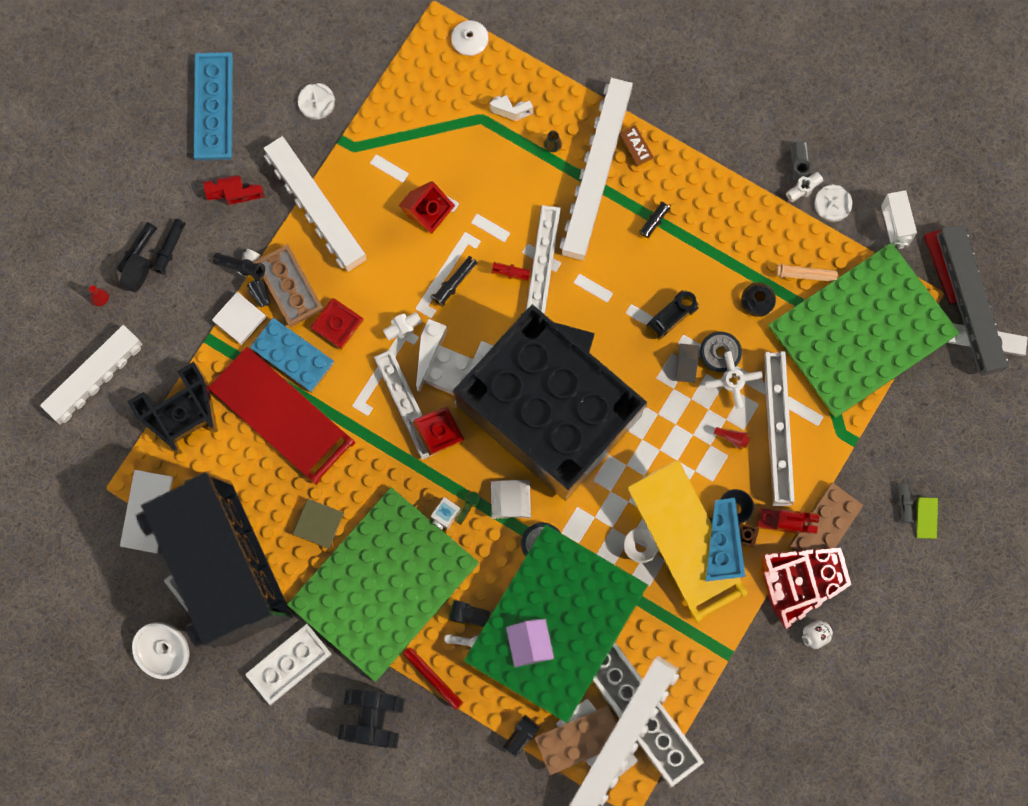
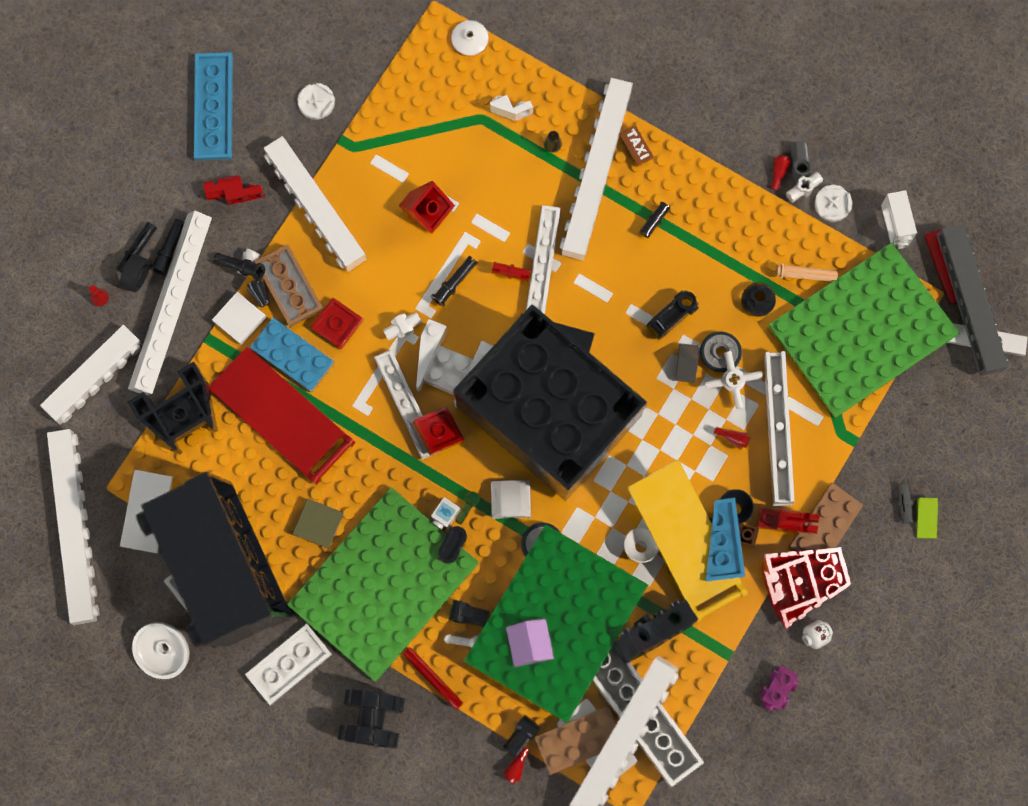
none -> white brick [47,429,99,625]
none -> white brick [128,211,212,395]
none -> black tile [438,526,467,564]
none -> red cone [503,747,529,784]
none -> black brick [613,599,699,665]
none -> magenta brick [760,665,799,712]
none -> red cone [771,155,792,190]

